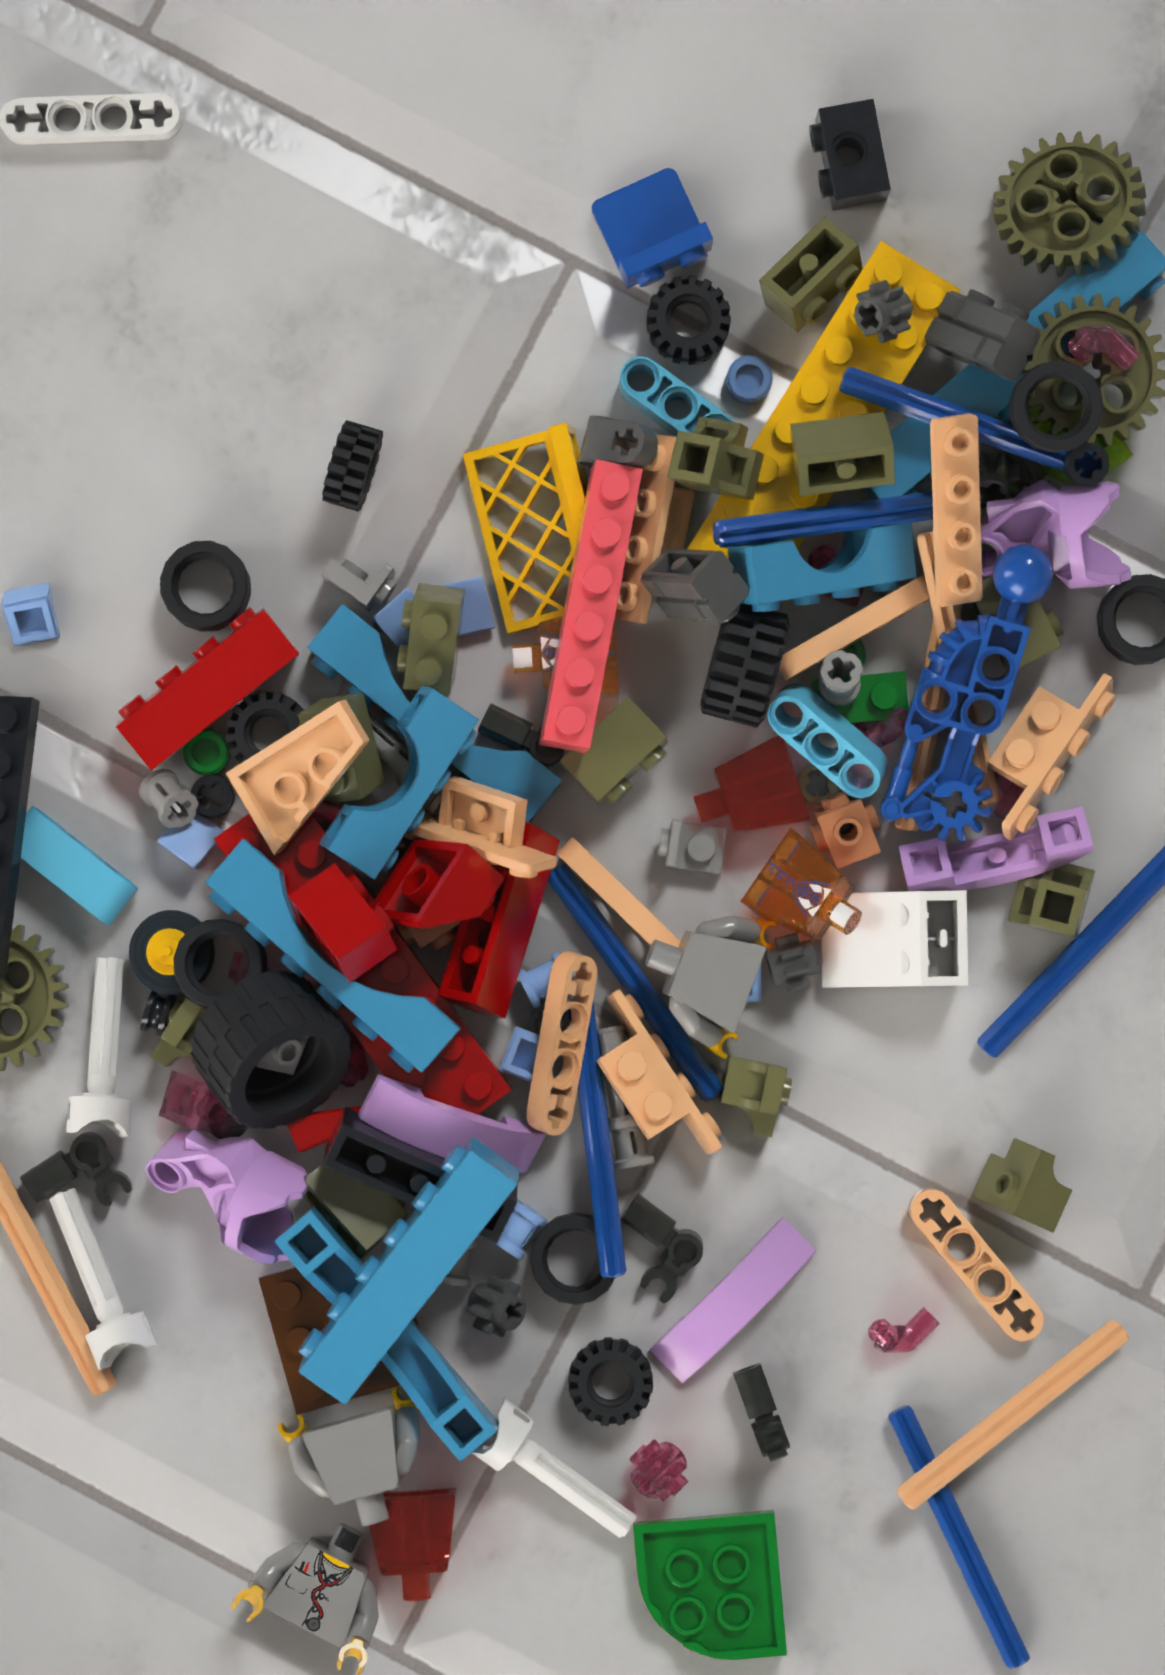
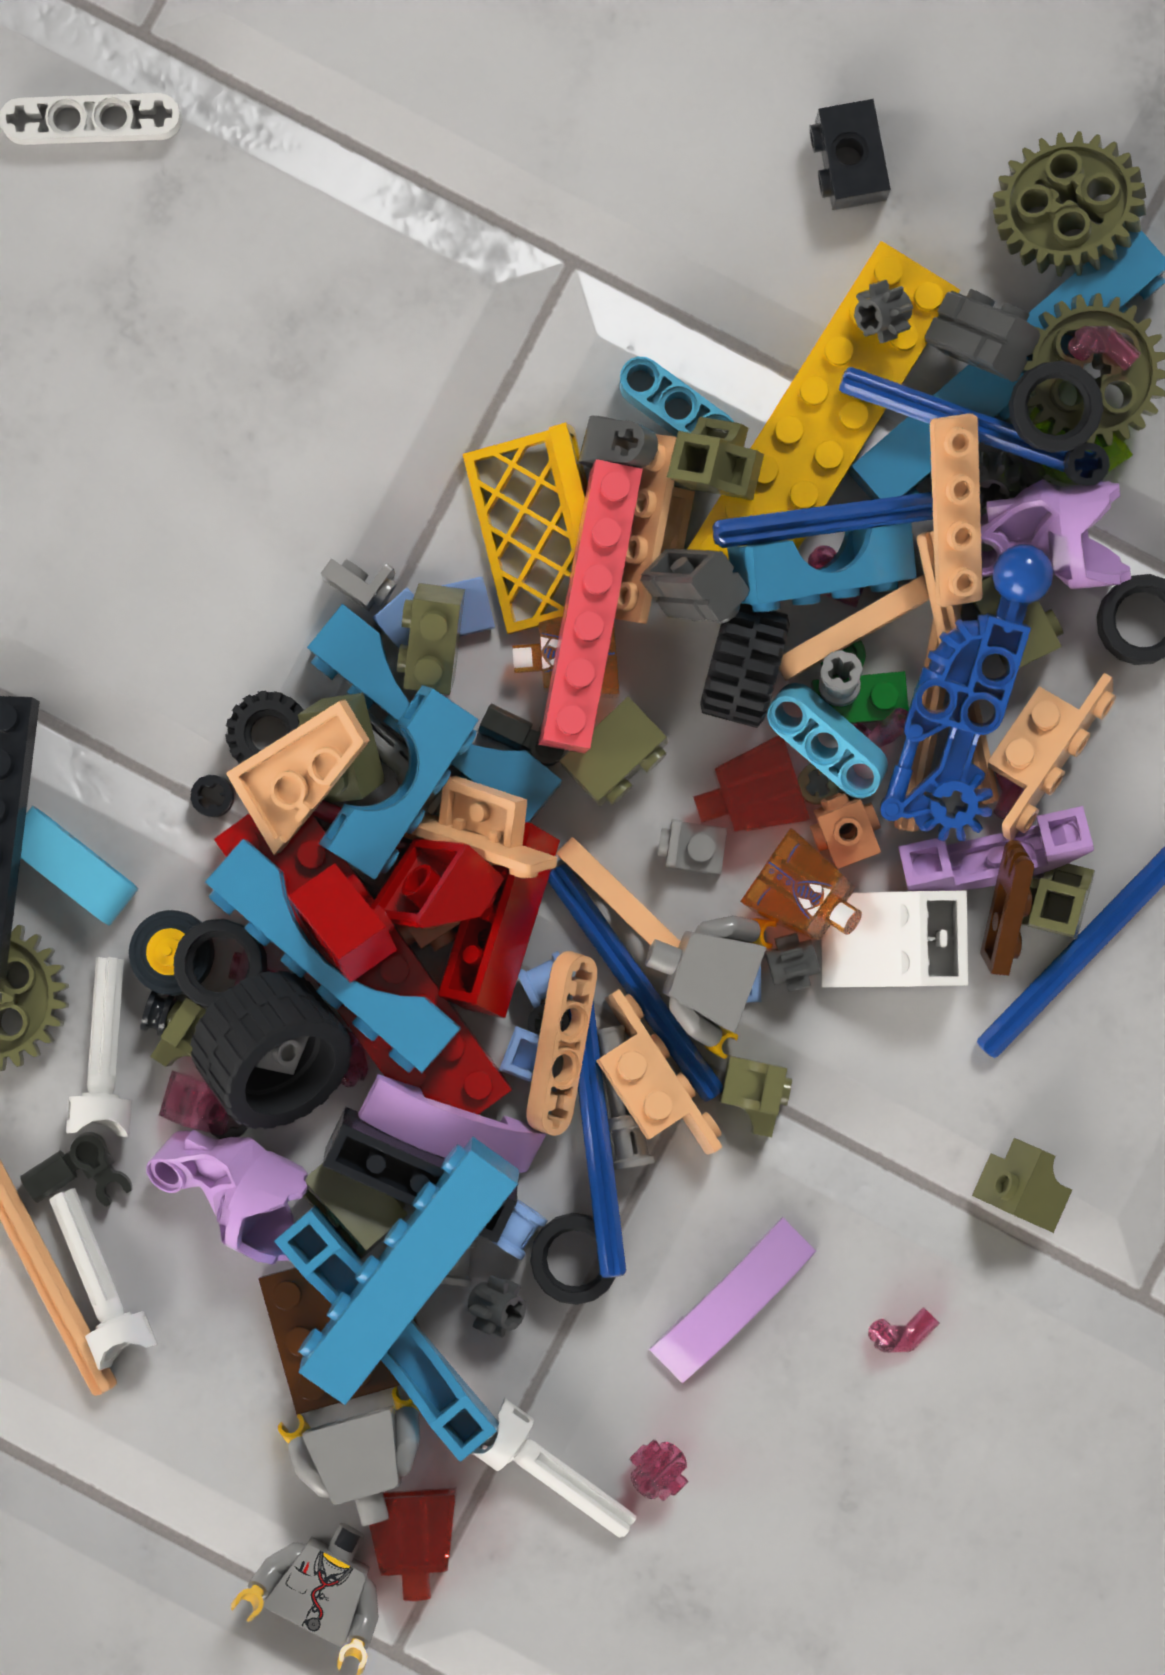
light blue slope [2,583,60,646] -> none
red brick [116,607,299,771] -> none
light grey bush [139,768,198,828] -> none
light blue slope [157,811,224,869] -> none
black tyre [160,540,251,632] -> none
green tile [183,729,231,776] -> none
red slope [287,1106,362,1153] -> none
black tyre [322,420,383,512] -> none
black tyre [568,1337,653,1426] -> none
blue bracket [592,168,713,289] -> none
pearl dark grey bar [620,1194,703,1304] -> none
green plate [633,1510,787,1660] -> none
black tyre [646,275,731,365] -> none
medium blue tile [726,355,773,404] -> none
pearl dark grey bar [733,1363,791,1462] -> none
olive brick [759,217,863,333] -> none
olive brick [790,412,895,496] -> none
blue axle [888,1405,1030,1669] -> none
light nougat axle [897,1320,1129,1509] -> none
light nougat beam [909,1188,1044,1342] -> none
none -> reddish brown hinge [980,840,1034,976]

